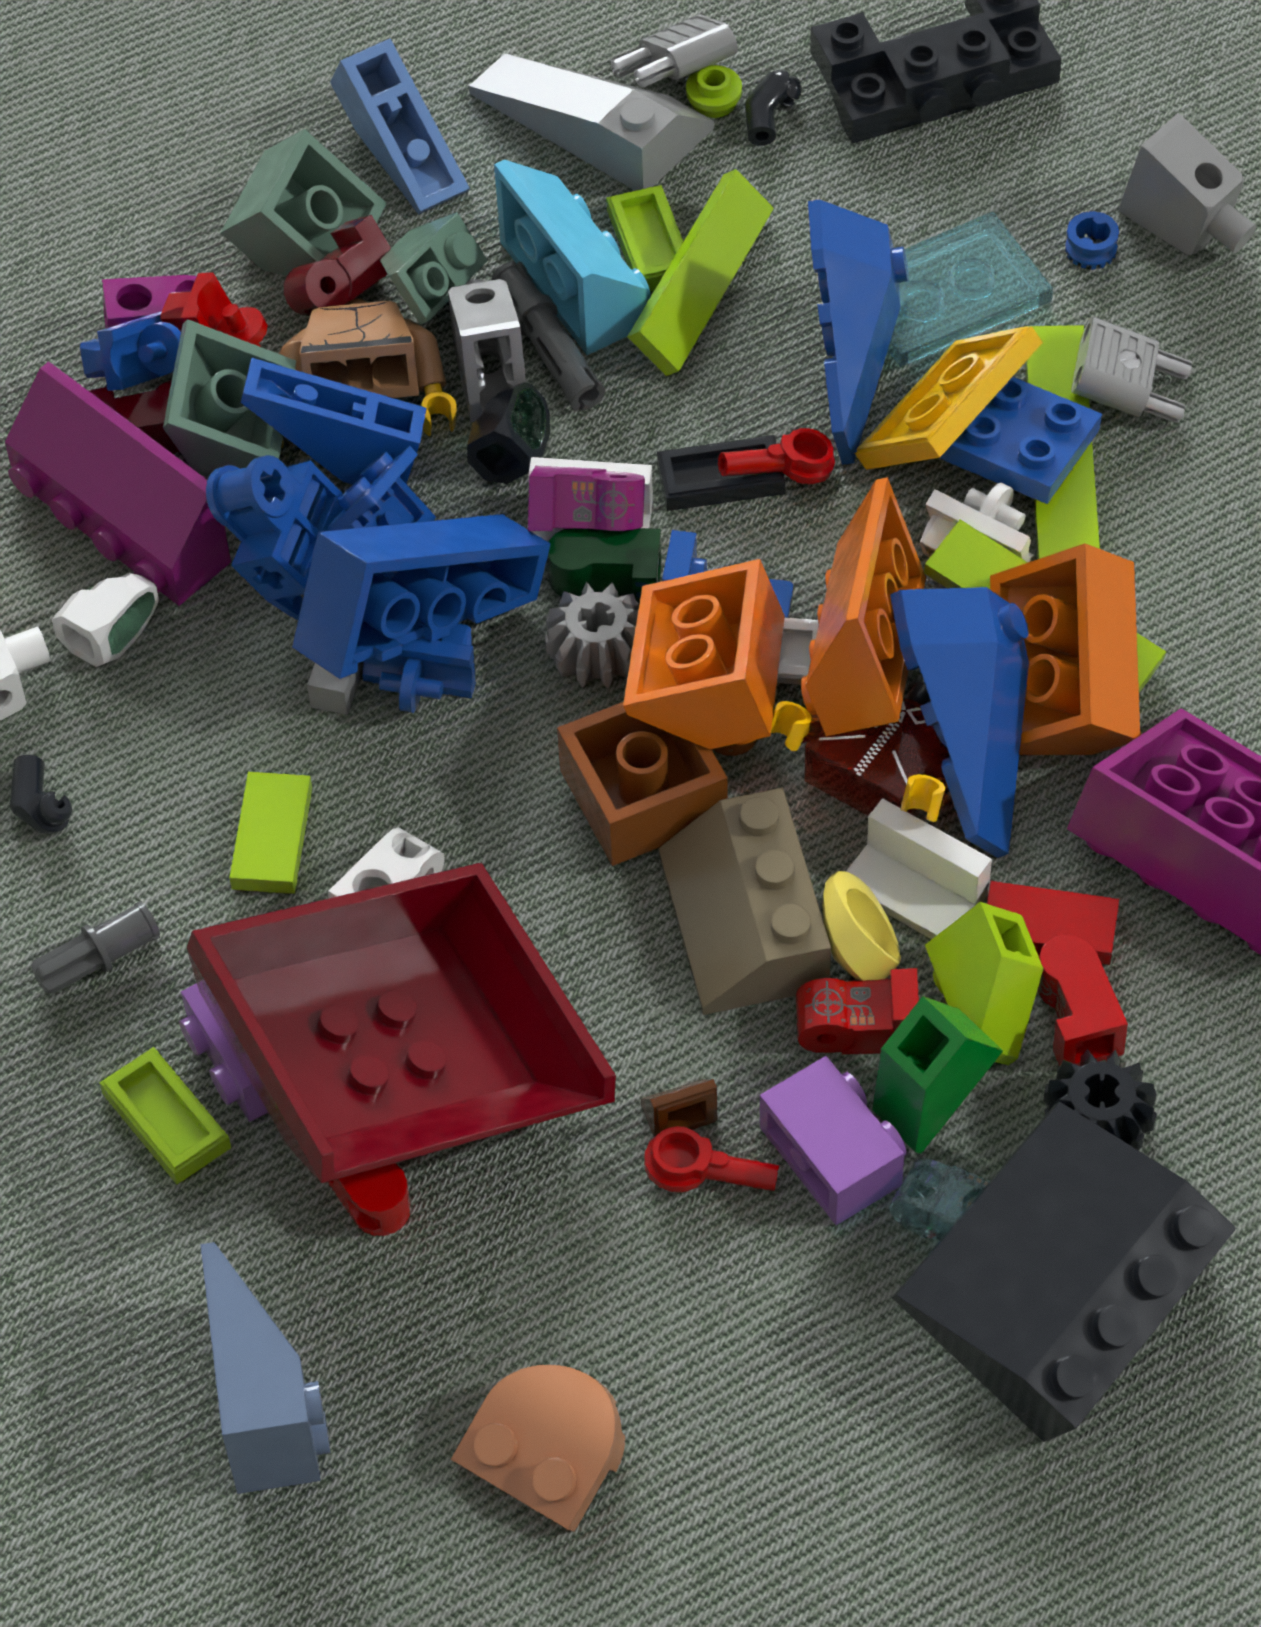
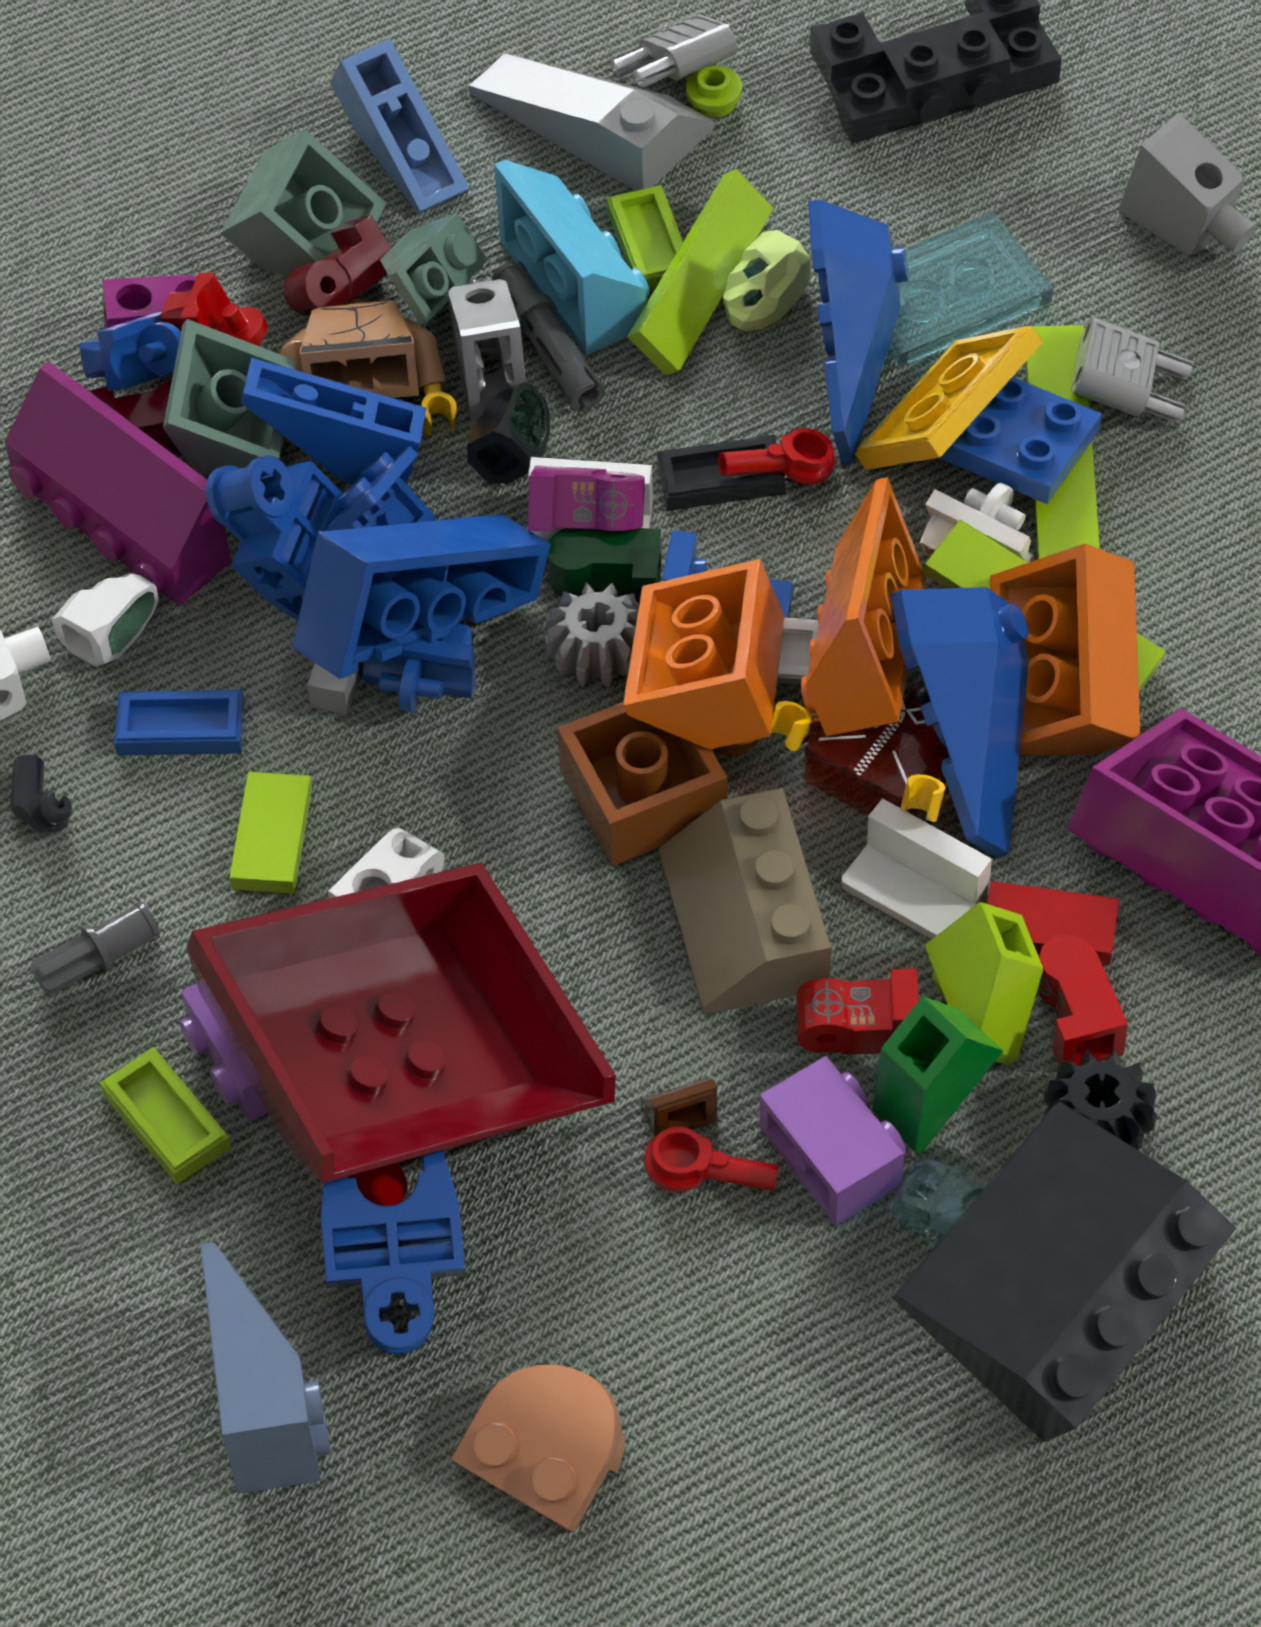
black arm [745,70,802,146] -> none
light yellow hat [822,871,901,981] -> none
blue bush [1065,211,1119,270] -> none
none -> blue tile [114,690,245,755]
none -> blue piece [321,1150,465,1354]
none -> yellowish green rock [723,230,811,332]

